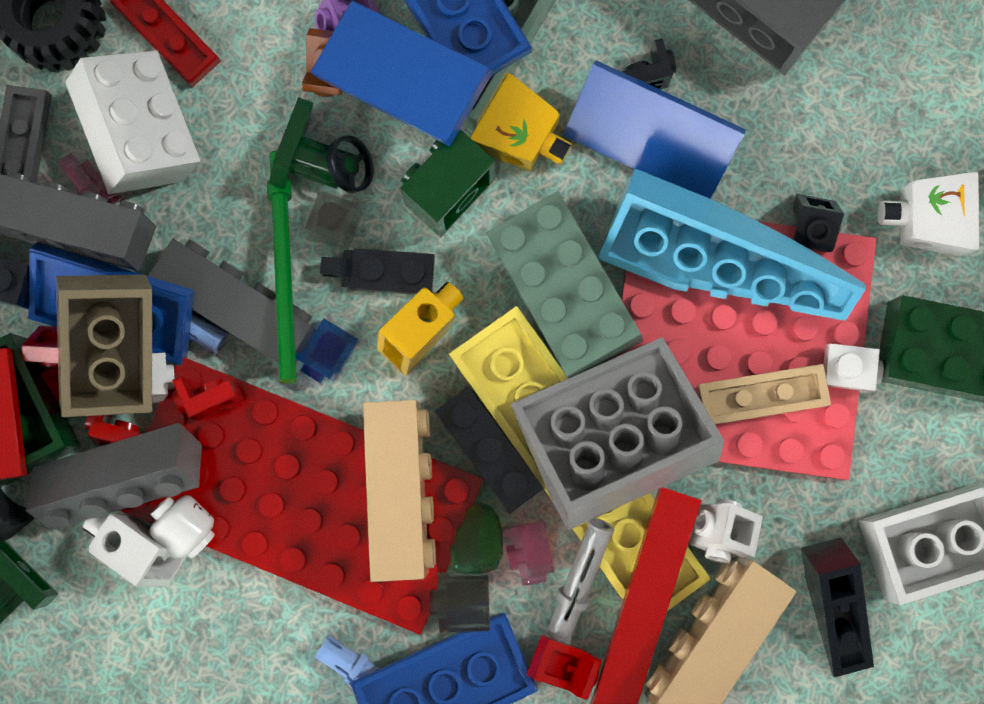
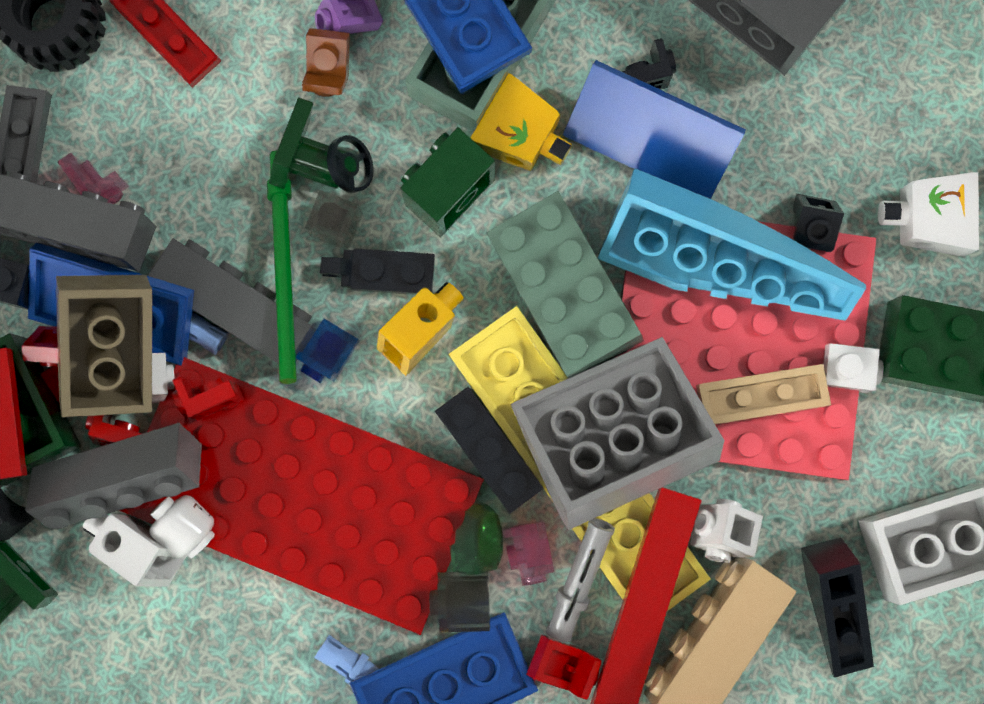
white brick [65,51,201,195] -> none
blue tile [310,1,493,147] -> none
tan brick [363,400,436,582] -> none

